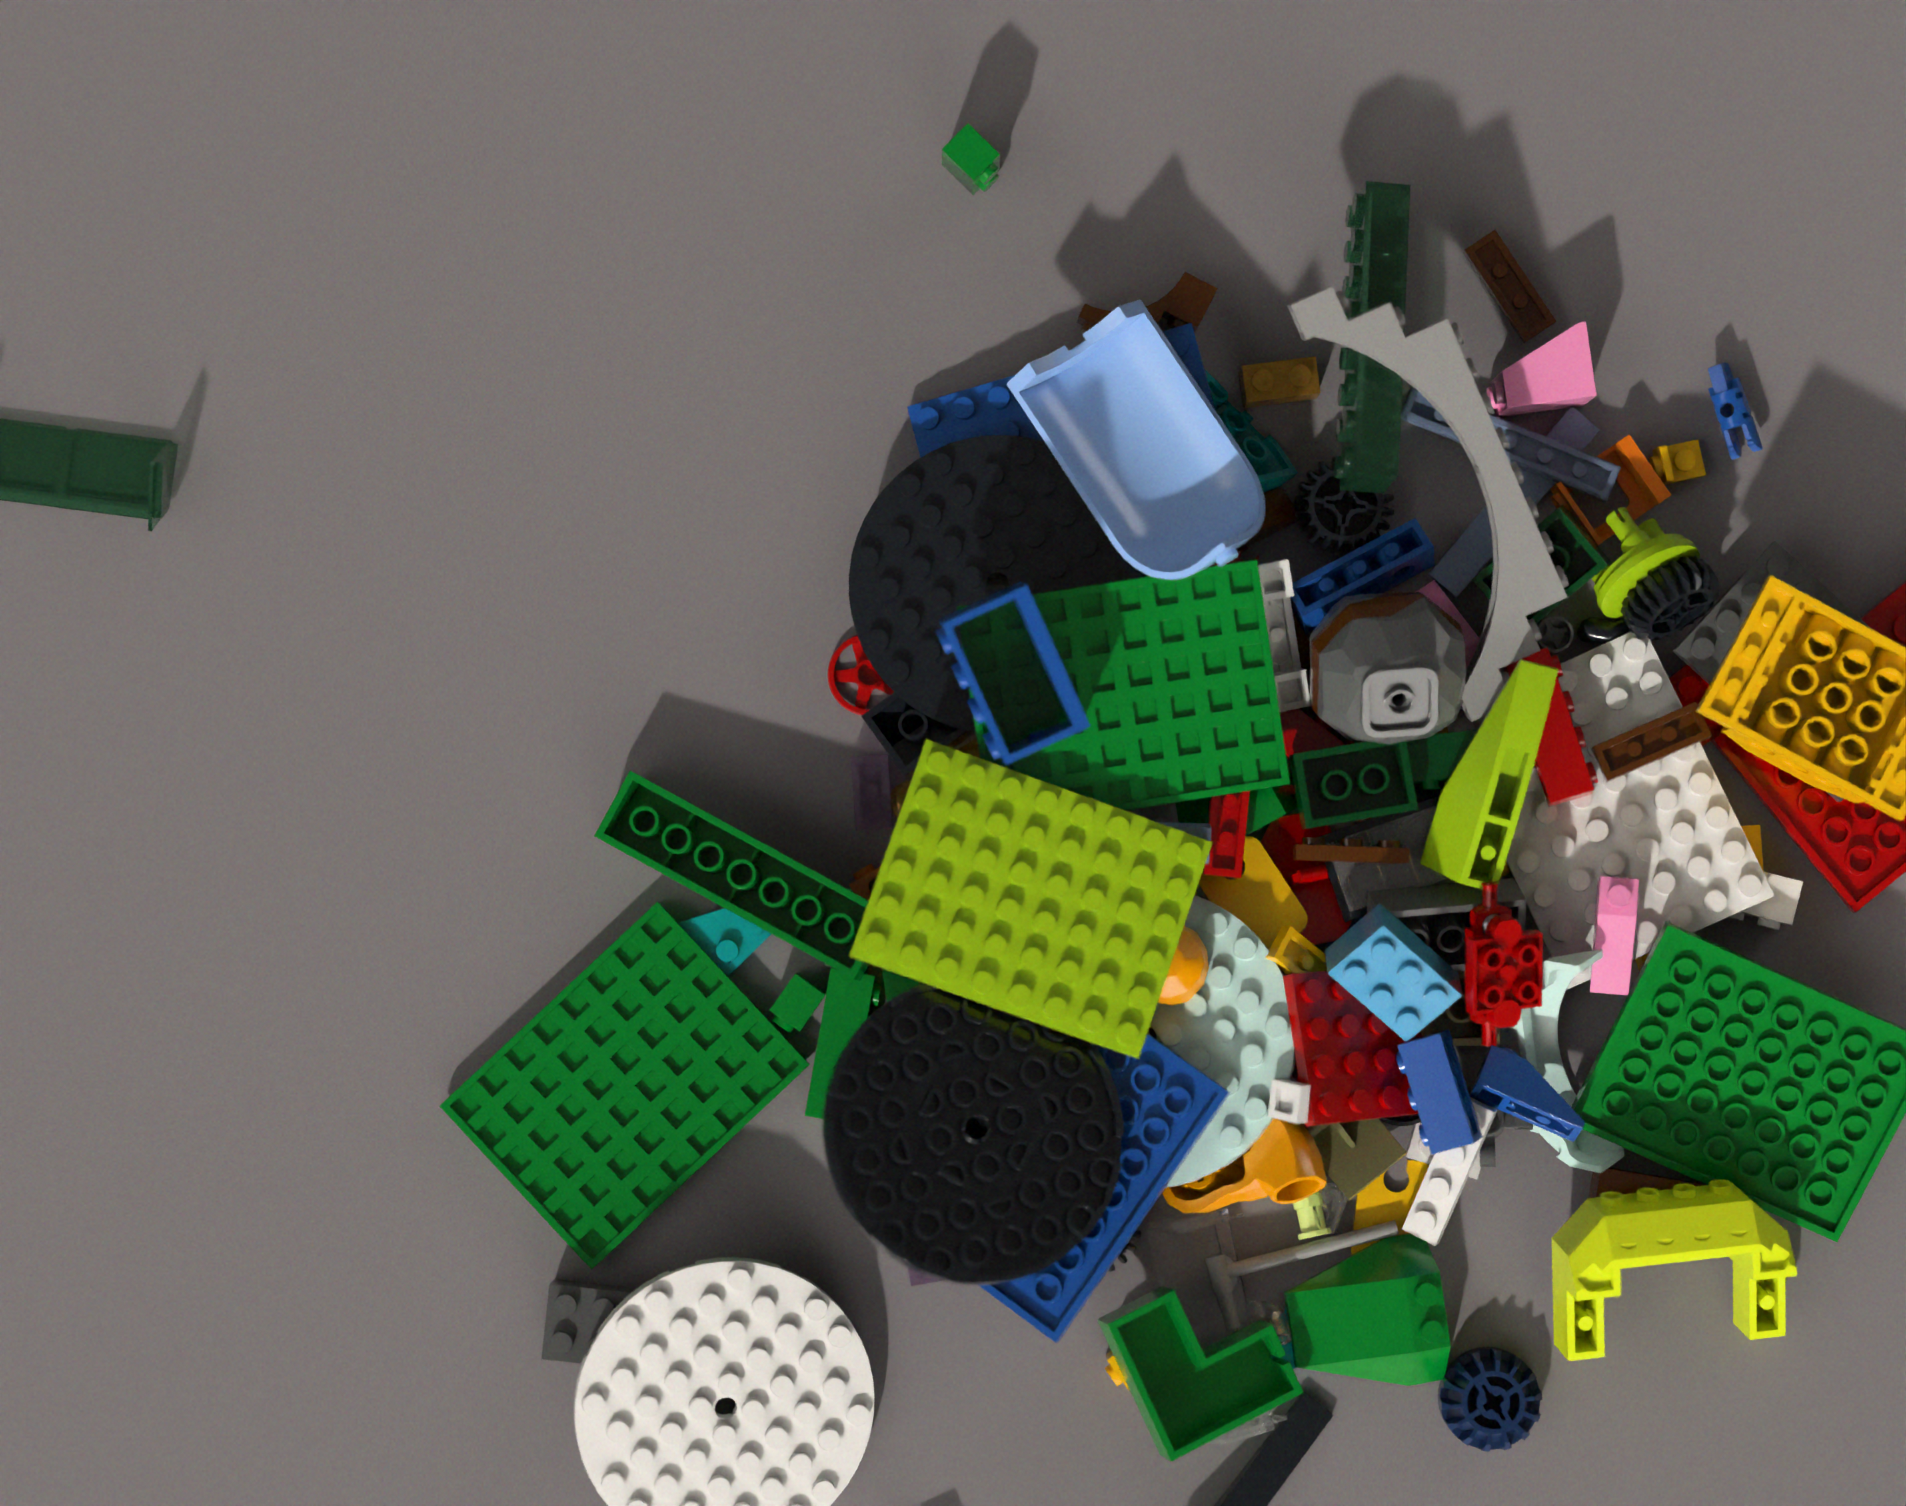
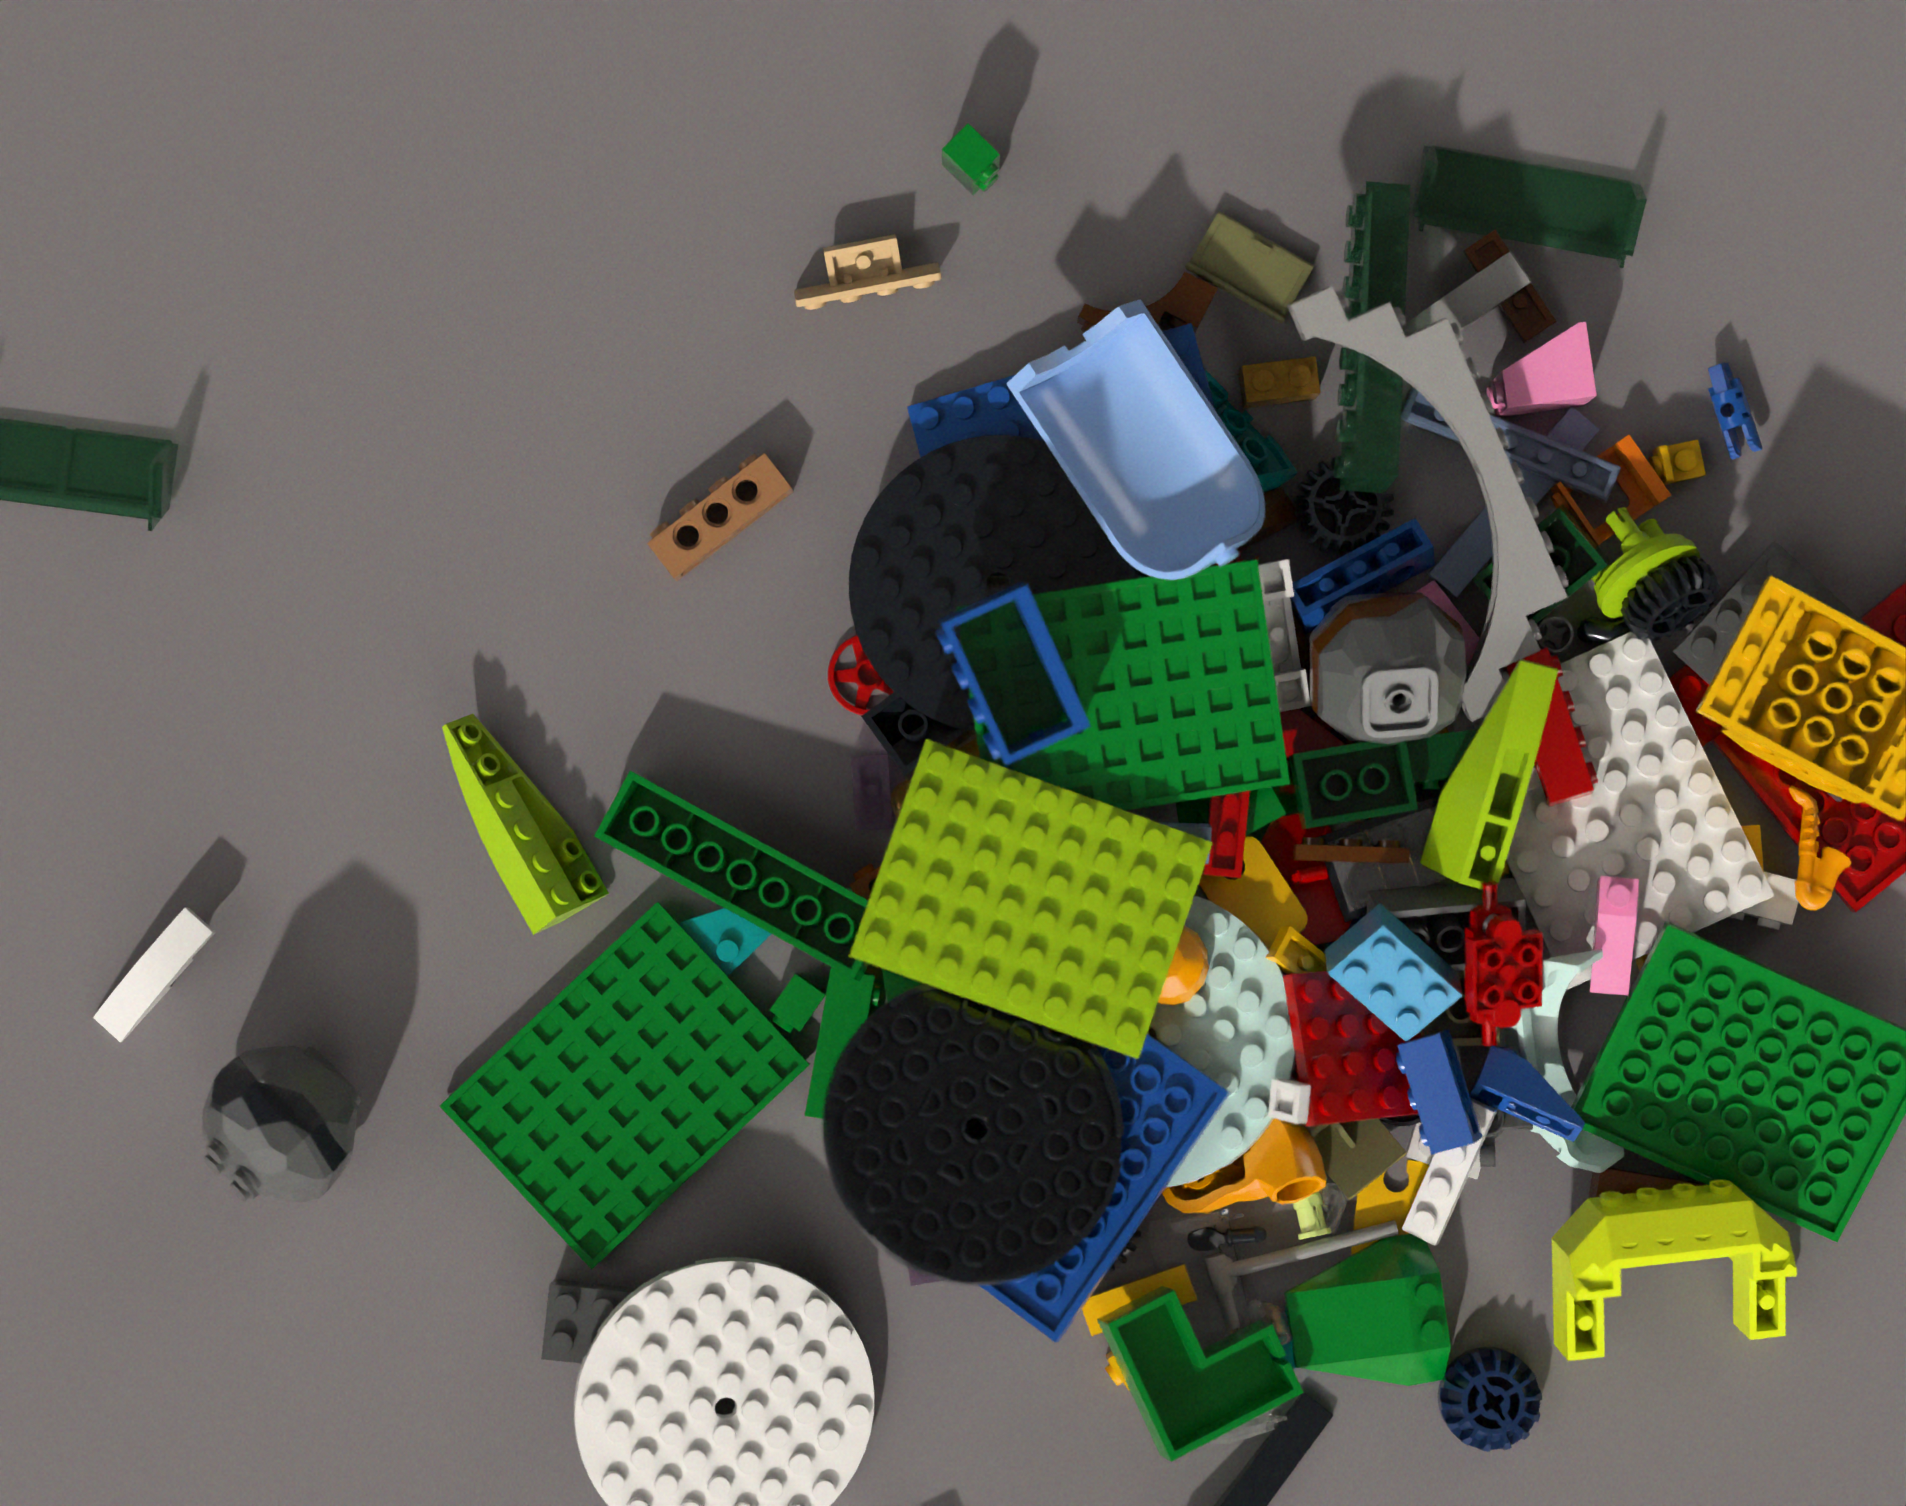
reddish brown plate [1591,702,1712,783] -> none
none -> white slope [93,907,215,1042]
none -> dark grey rock [202,1046,360,1202]
none -> lime wedge [442,714,609,935]
none -> medium nougat brick [647,453,793,581]
none -> tan bracket [794,234,942,310]
none -> yellow tile [1082,1263,1197,1336]
none -> olive door [1185,211,1314,324]
none -> black piece [1187,1226,1267,1251]
none -> light grey slope [1402,251,1532,335]
none -> clear green piece [1412,145,1647,268]
none -> light orange piece [1788,786,1852,910]

